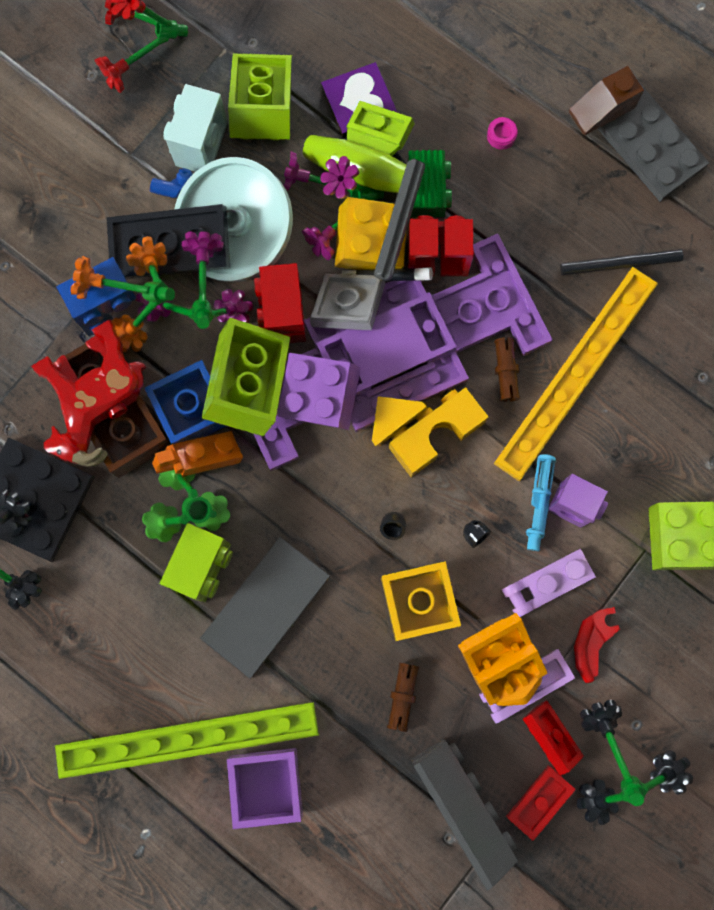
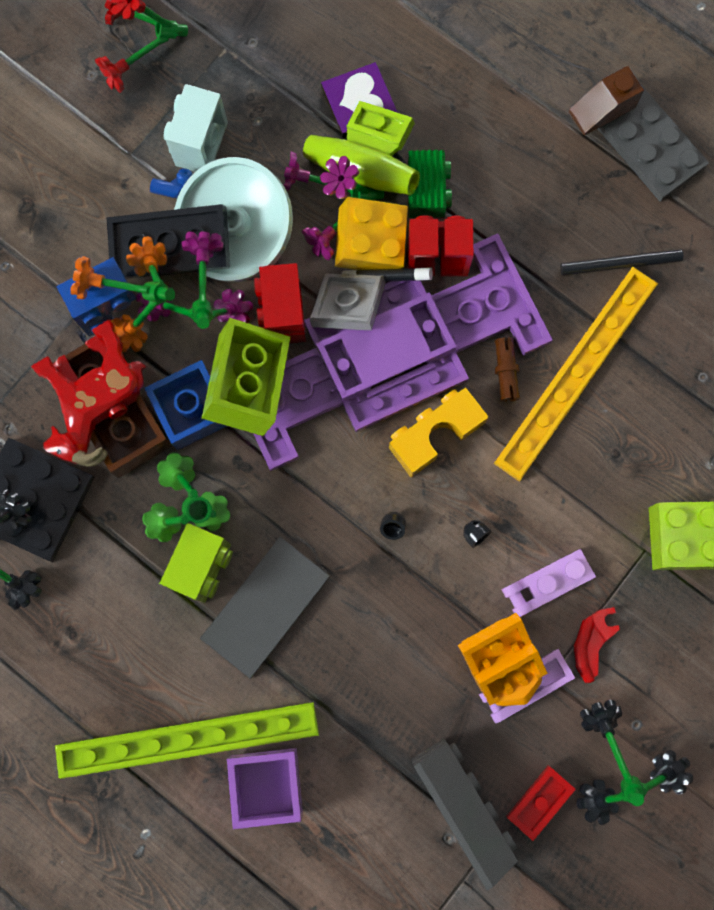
orange hinge [152,431,243,477] -> none
lime slope [228,53,292,140] -> none
medium lavender piece [277,353,361,430] -> none
yellow slope [372,396,428,446] -> none
dark grey axle [374,159,425,281] -> none
yellow brick [381,561,461,641] -> none
reddish brown pin [387,663,419,732] -> none
dark pink tile [487,117,518,150] -> none
red plate [523,700,584,776] -> none
medium azure piece [526,454,556,551] -> none
medium lavender brick [548,474,608,528] -> none

